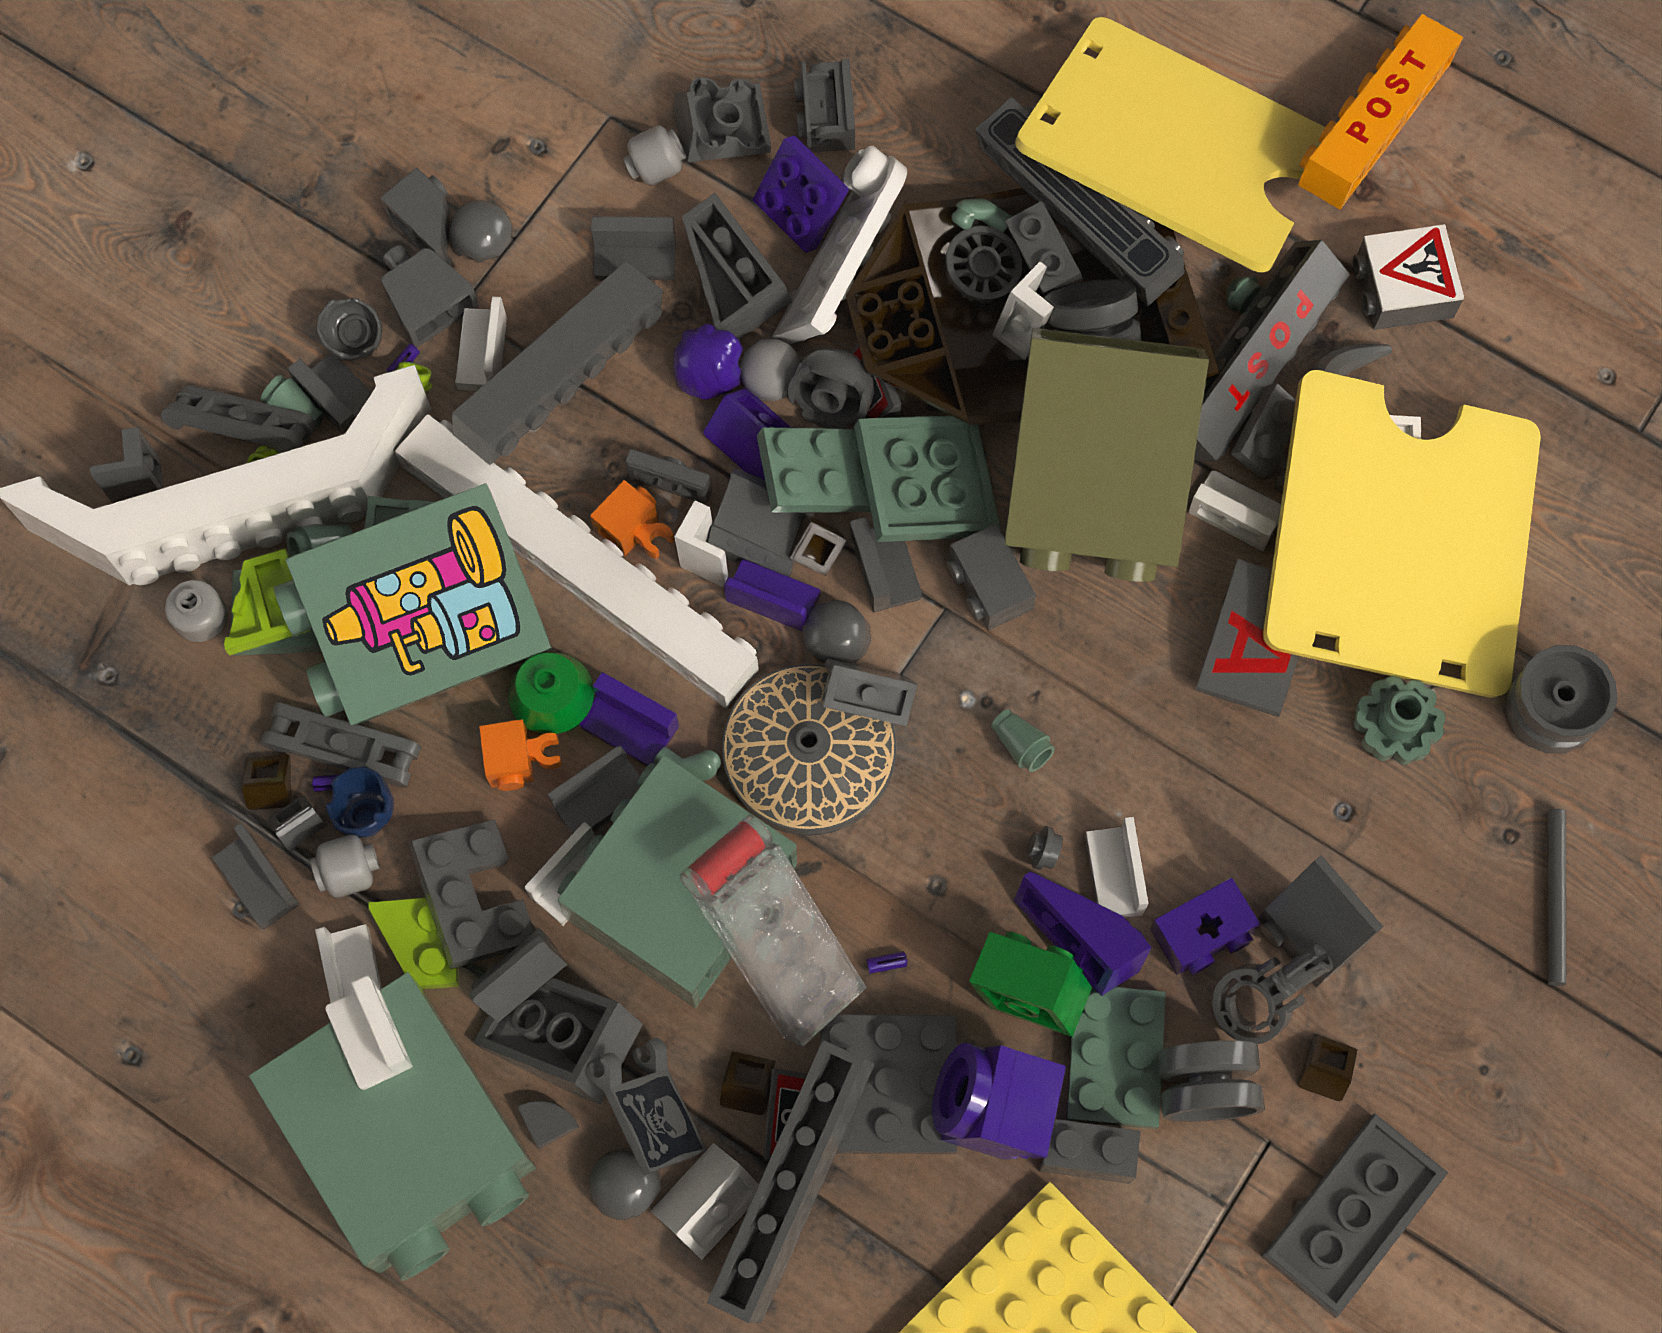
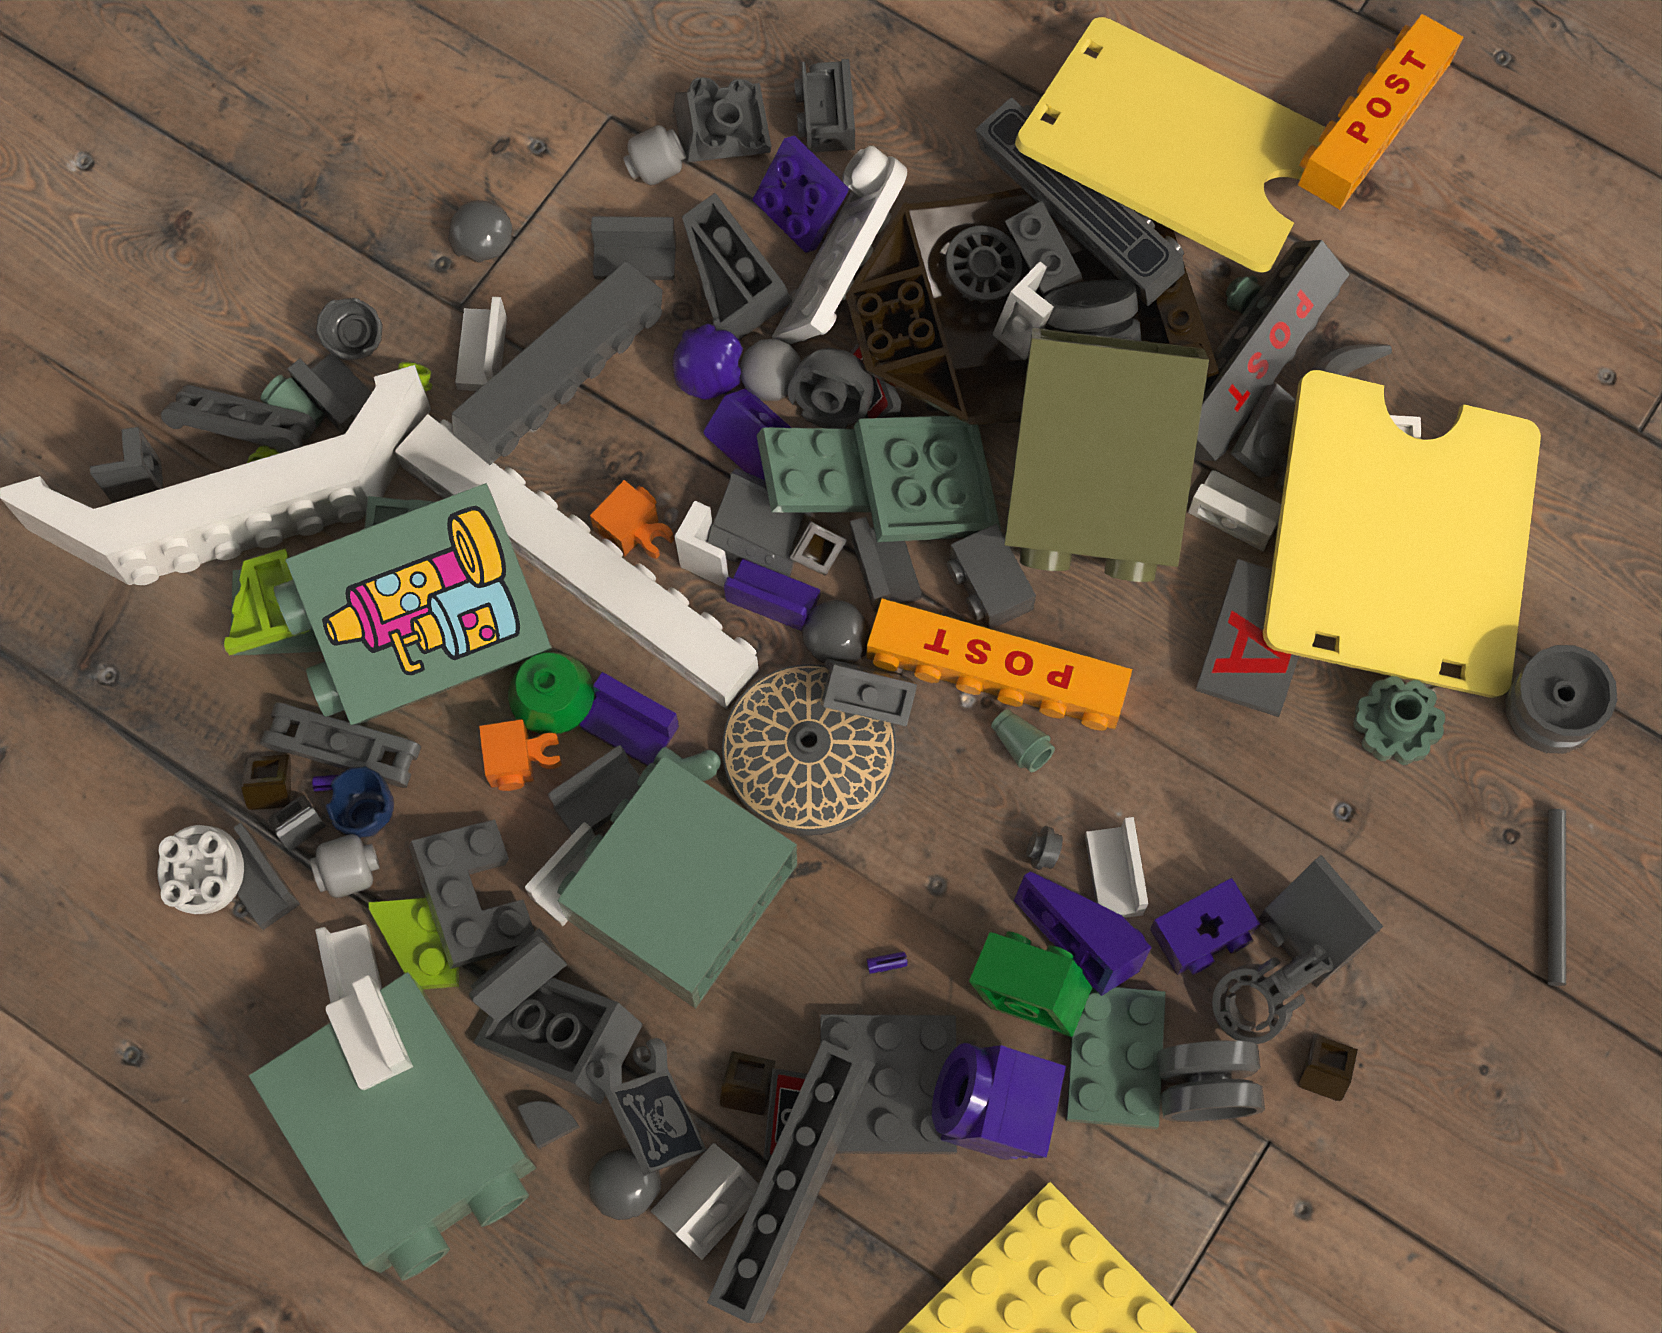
light grey head [165,580,227,642] -> none
sand green cone [287,524,353,557] -> none
dark grey slope [380,167,450,263] -> none
dark grey torso [381,245,479,348] -> none
dark purple piece [387,343,420,373] -> none
dark grey plate [625,449,712,504] -> none
clear hinge [680,815,867,1047] -> none
sand green arm [952,199,1013,232] -> none
dark grey brick [1039,1119,1141,1184] -> none
dark grey tile [1261,1113,1449,1318] -> none
piece [1353,224,1464,330] -> none
none -> white tile [157,825,244,914]
none -> light orange brick [867,599,1133,731]

